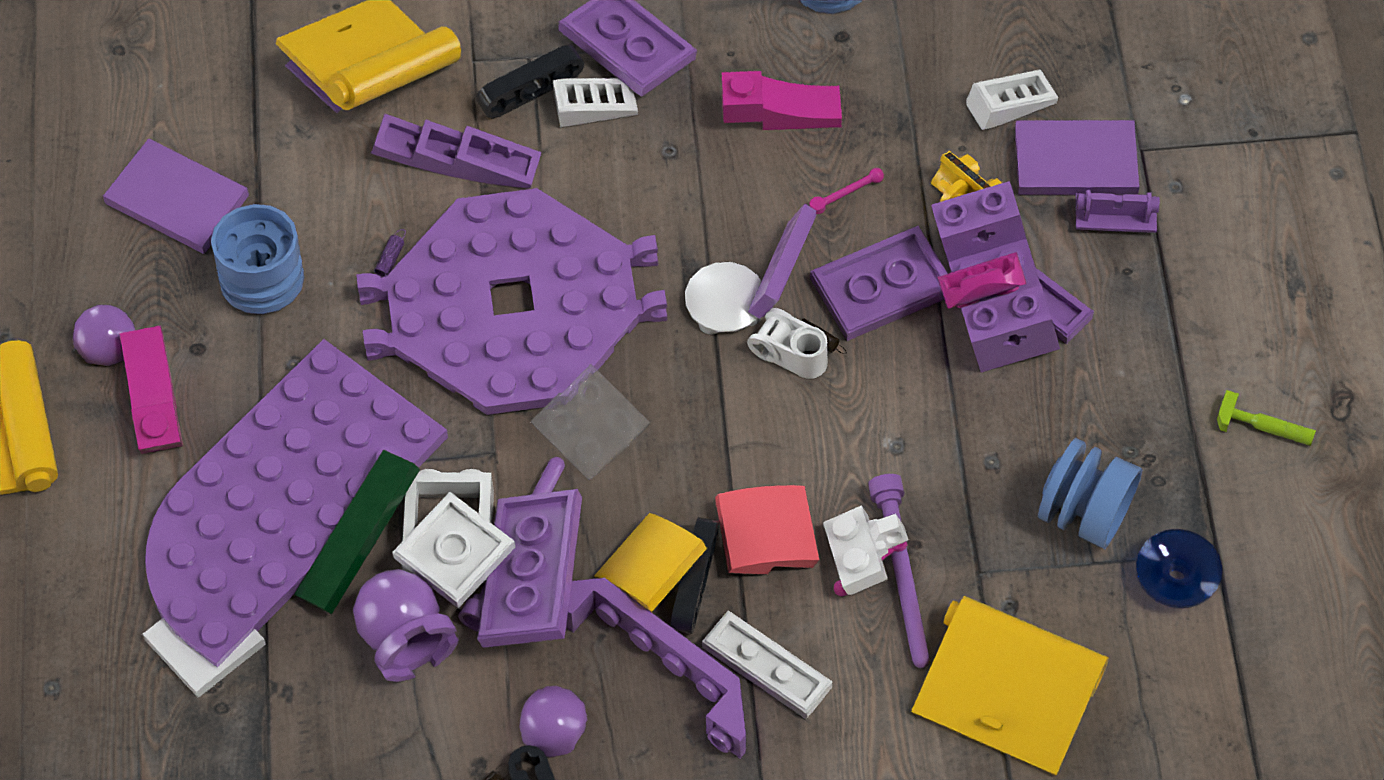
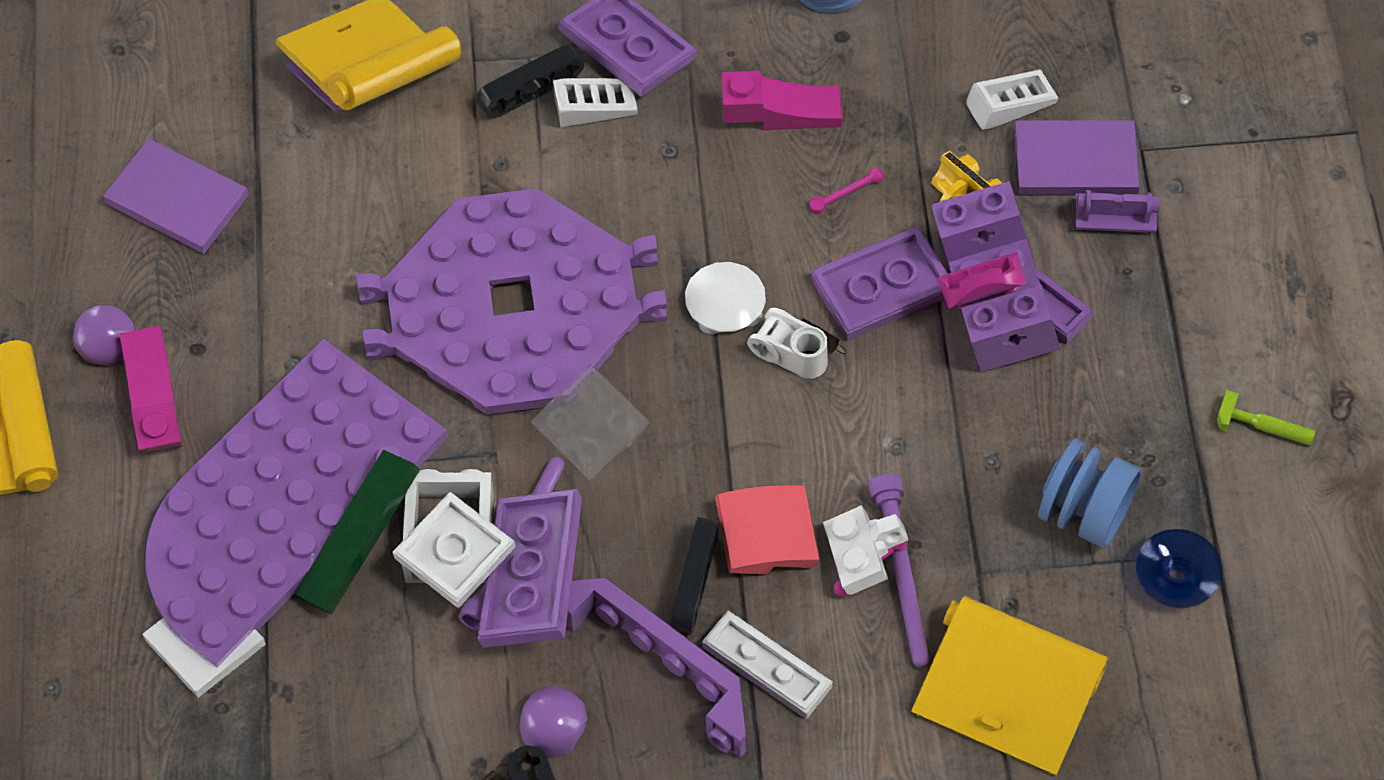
medium blue wheel [211,204,305,314] -> none
medium lavender tile [353,569,459,682] -> none
medium lavender slope [371,114,541,189] -> none
medium lavender piece [374,229,406,277] -> none
yellow slope [594,513,707,612] -> none
medium lavender tile [748,204,817,319] -> none

